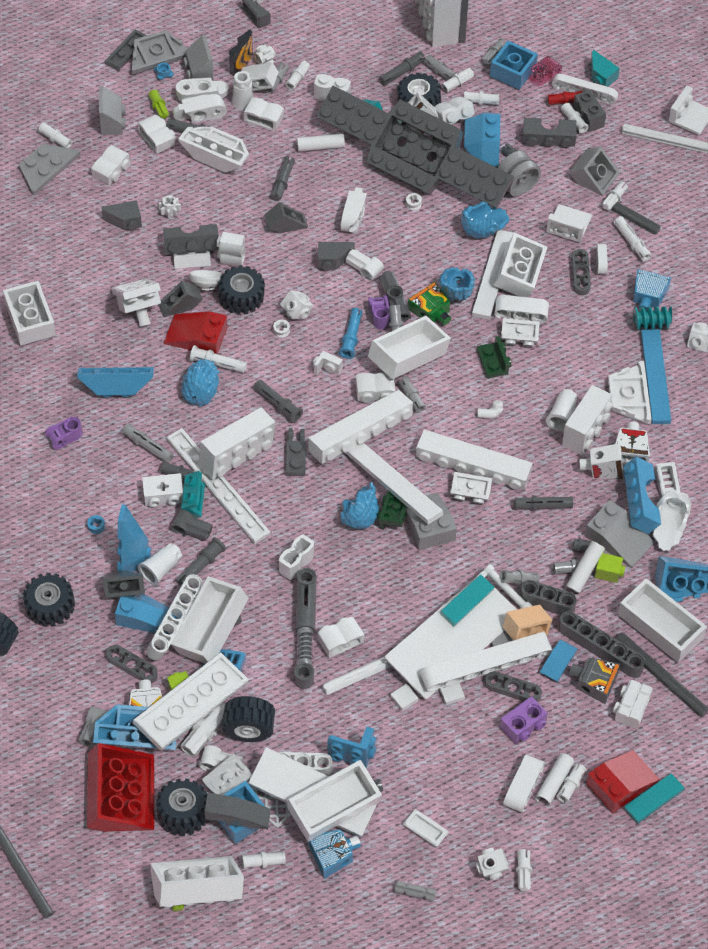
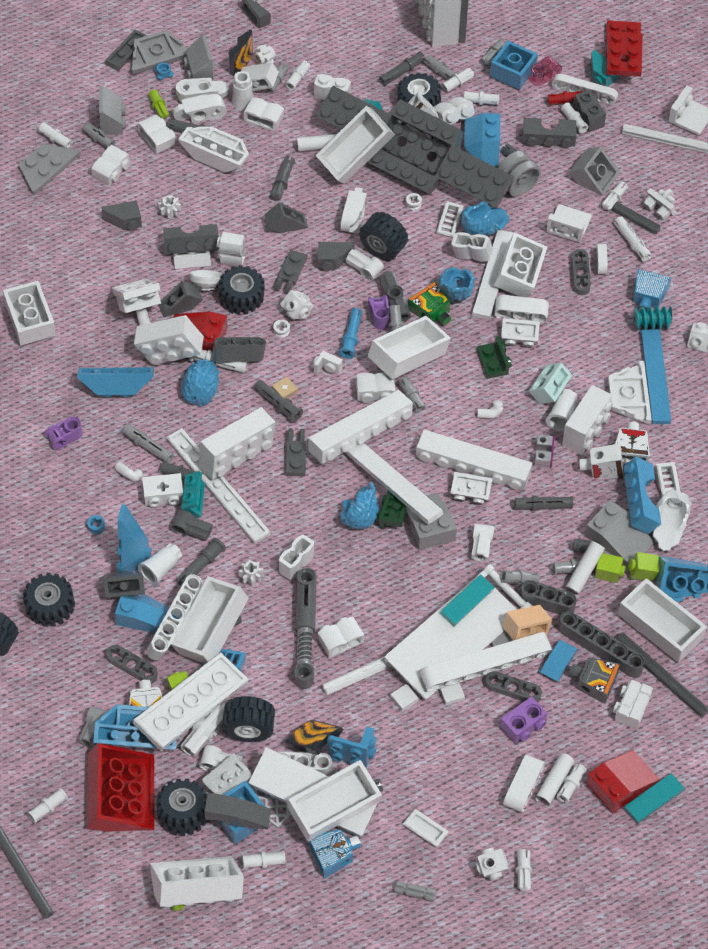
none -> white pin [27,788,68,823]
none -> light grey pin [83,122,116,148]
none -> white arm [115,462,143,482]
none -> white brick [134,315,204,365]
none -> dark grey beam [212,337,266,362]
none -> white gear [239,560,263,585]
none -> tan tile [272,377,298,399]
none -> dark grey hinge [275,250,308,294]
none -> slope [285,720,344,755]
none -> white piece [316,106,395,184]
none -> black wheel [359,212,409,260]
none -> white slope [436,201,464,238]
none -> white brick [451,232,493,262]
none -> white piece [471,523,494,562]
none -> light aqua brick [529,362,572,404]
none -> flat silver piece [535,435,555,468]
none -> red bracket [606,20,643,77]
none -> lime brick [628,552,660,581]
none -> white hips [643,188,676,220]

